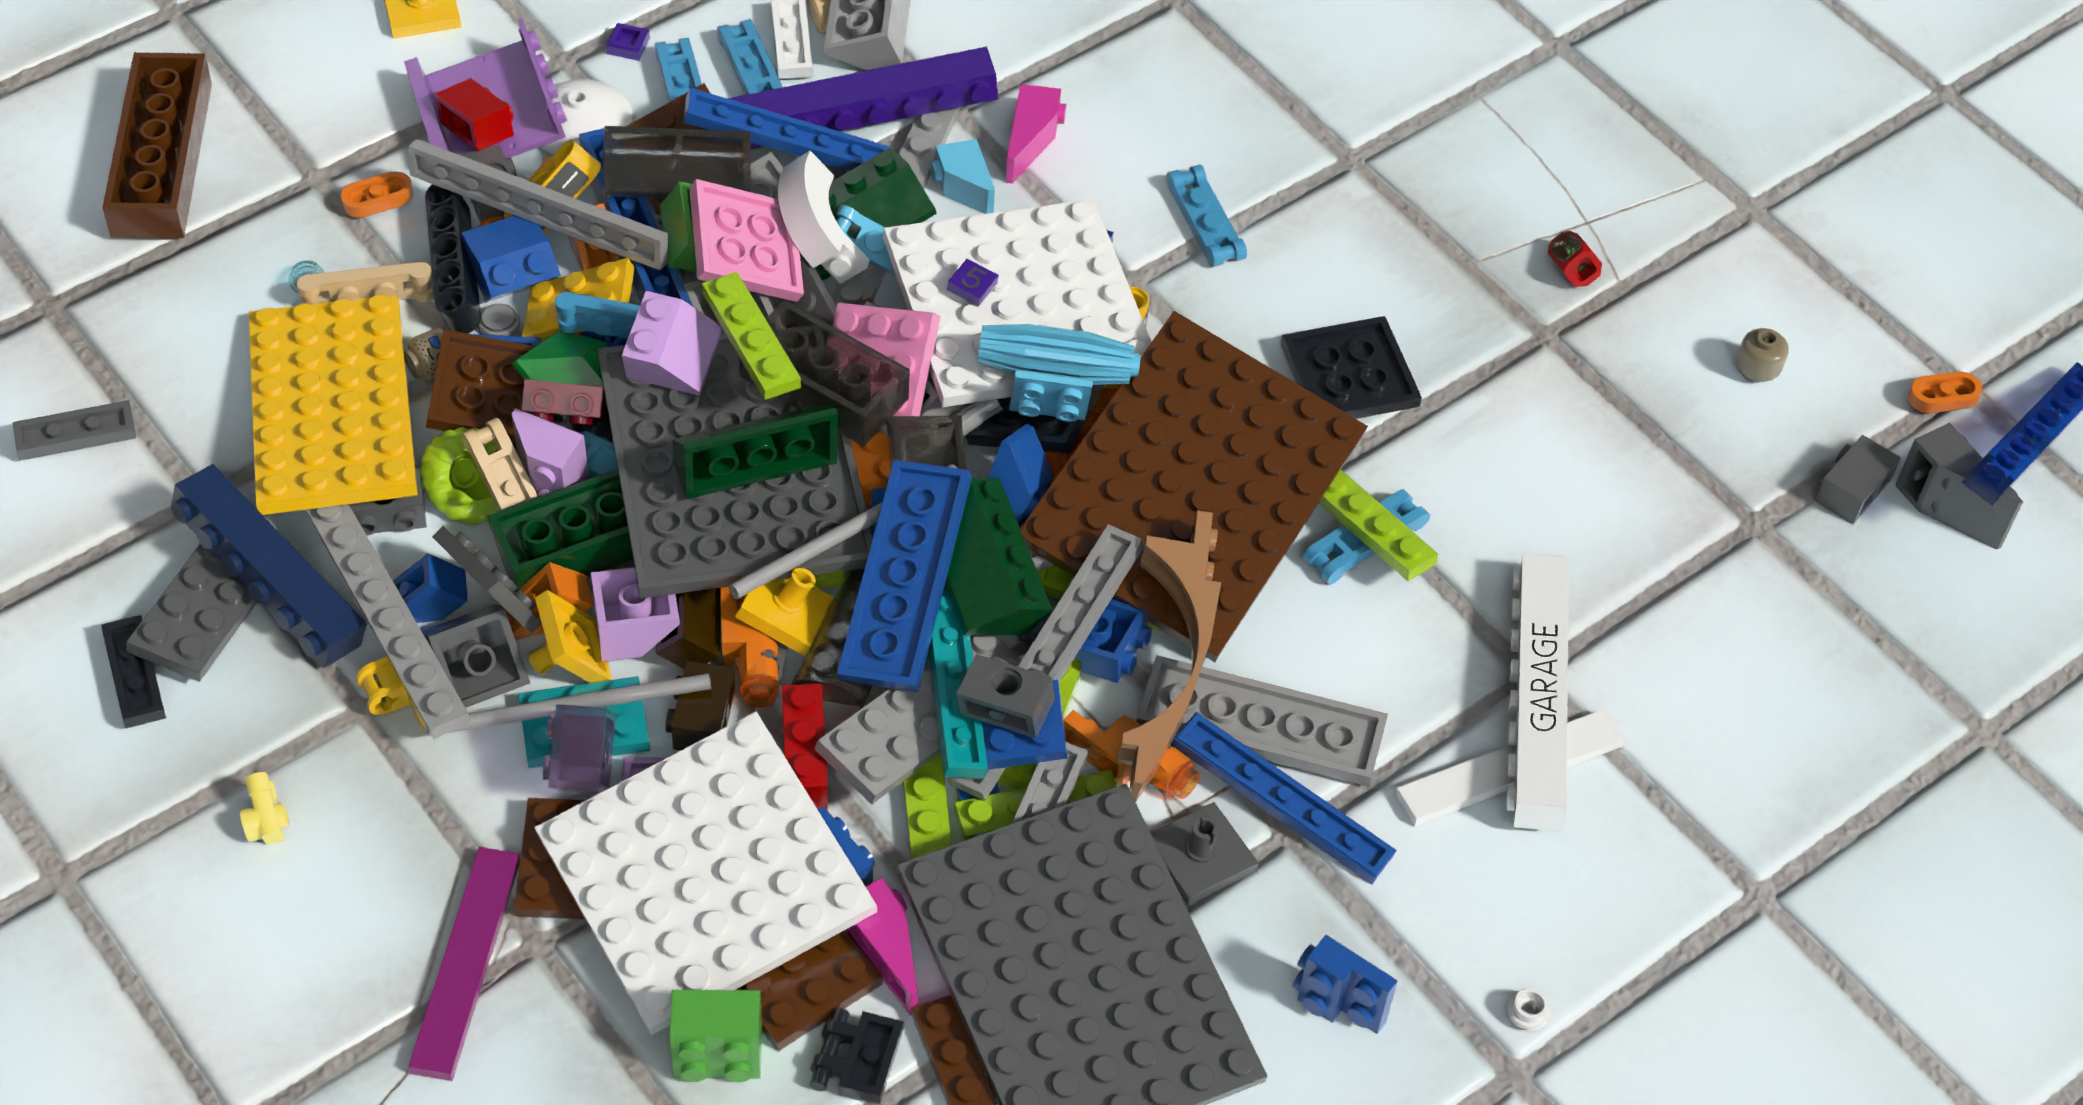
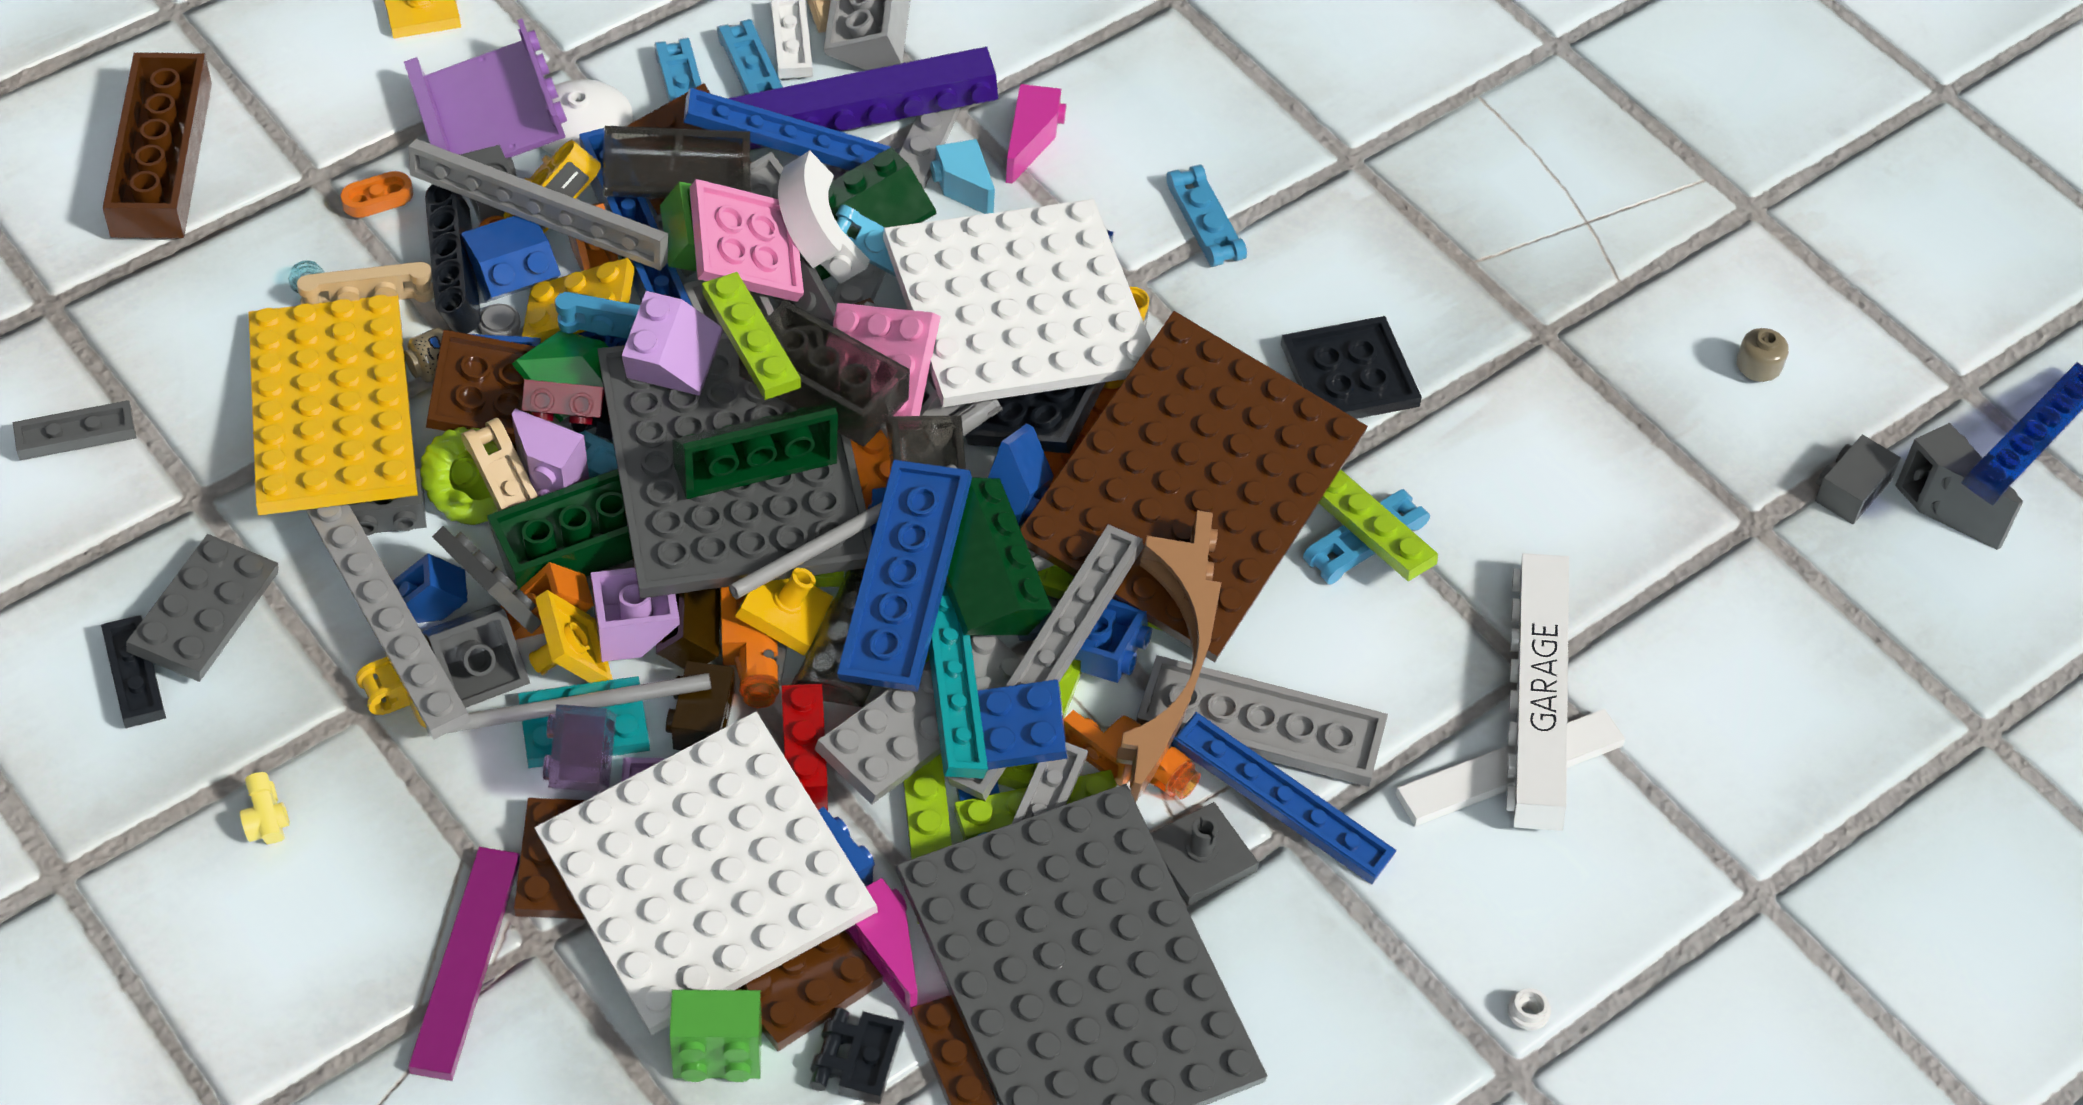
dark blue brick [171,464,367,668] -> none
red brick [435,78,514,152] -> none
dark purple tile [606,23,650,61] -> none
dark purple tile [947,259,999,307] -> none
dark grey brick [956,654,1055,738] -> none
medium azure plate [977,324,1141,422] -> none
blue plate [1292,934,1398,1034] -> none
red rock [1548,231,1602,287] -> none
orange plate [1908,371,1983,413] -> none

